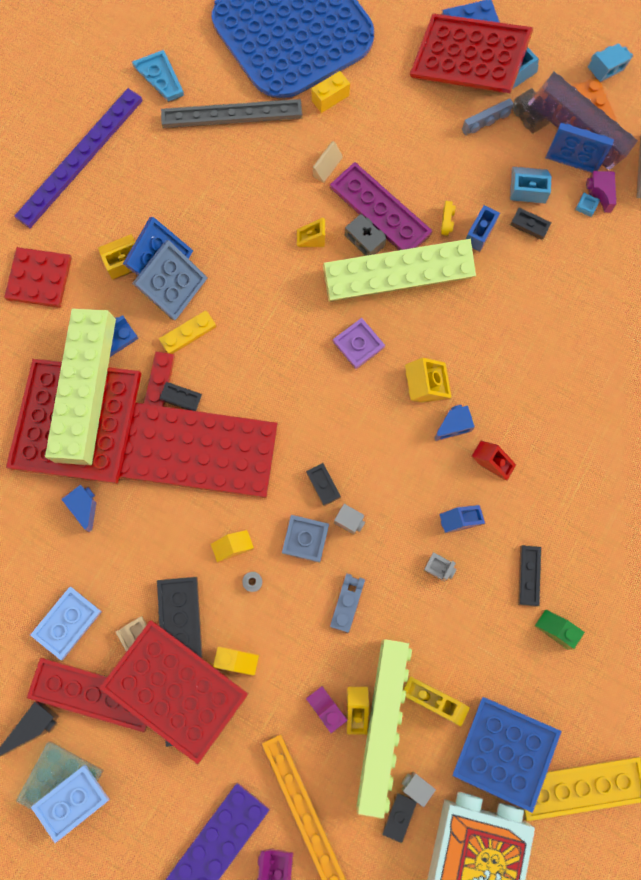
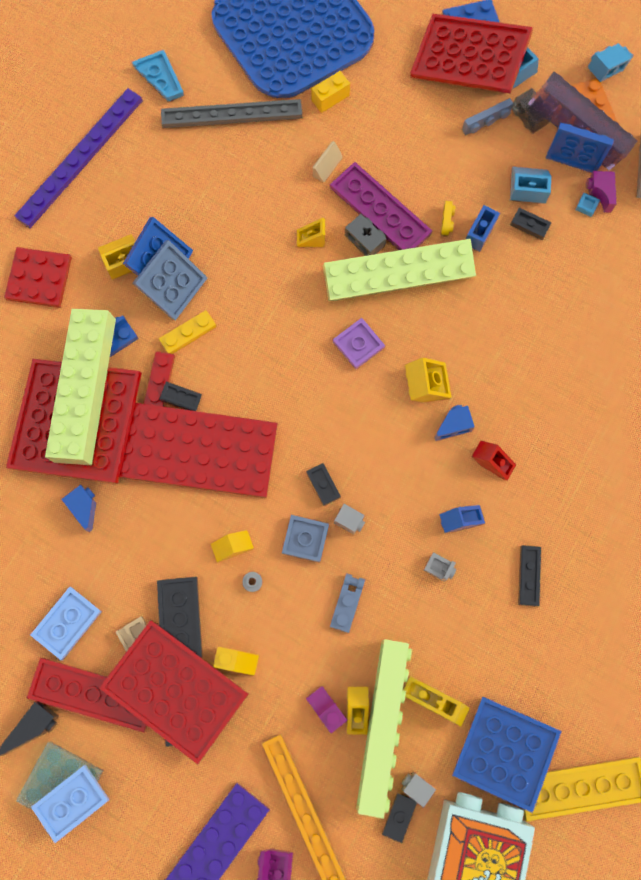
green slope [534,609,585,650] -> none

